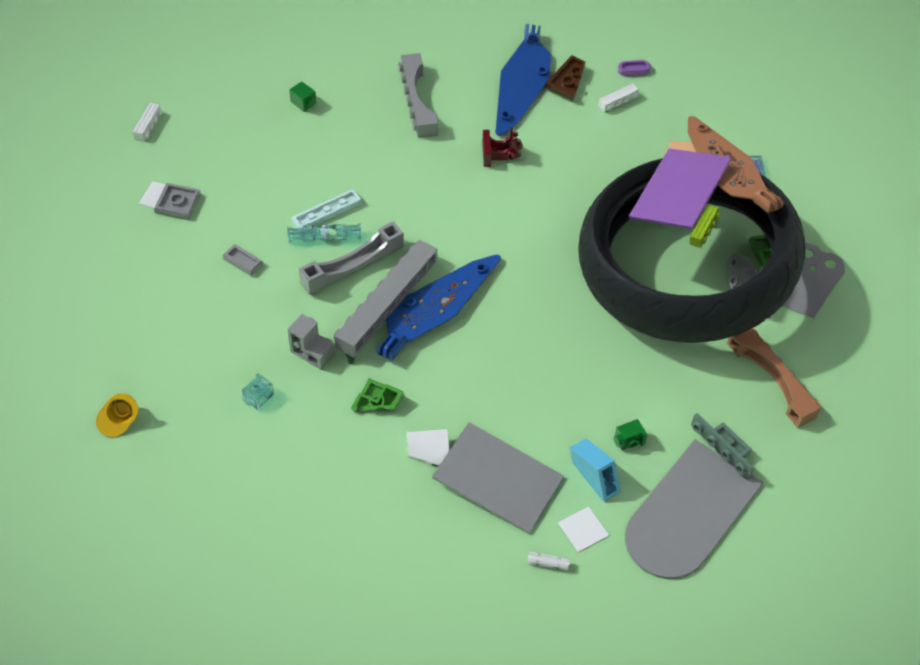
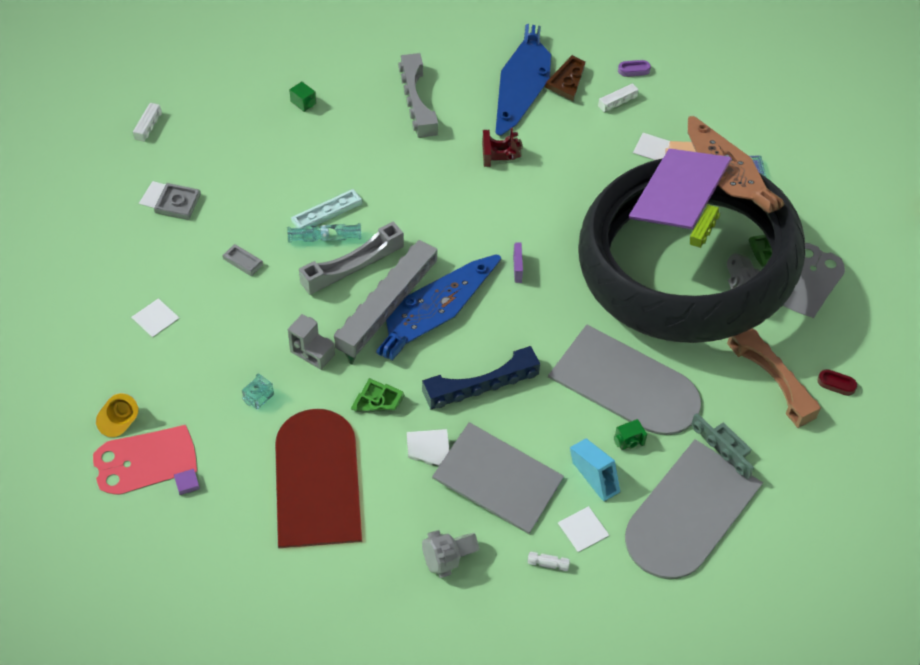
none -> coral piece [93,425,197,494]
none -> white sticker [131,298,179,337]
none -> medium lavender tile [174,469,200,495]
none -> clear red piece [275,409,362,548]
none -> dark blue arch [422,346,540,410]
none -> light grey piece [422,530,480,578]
none -> medium lavender tile [513,242,523,283]
none -> light grey piece [548,325,701,435]
none -> white sticker [633,133,670,160]
none -> dark red tile [817,369,857,396]

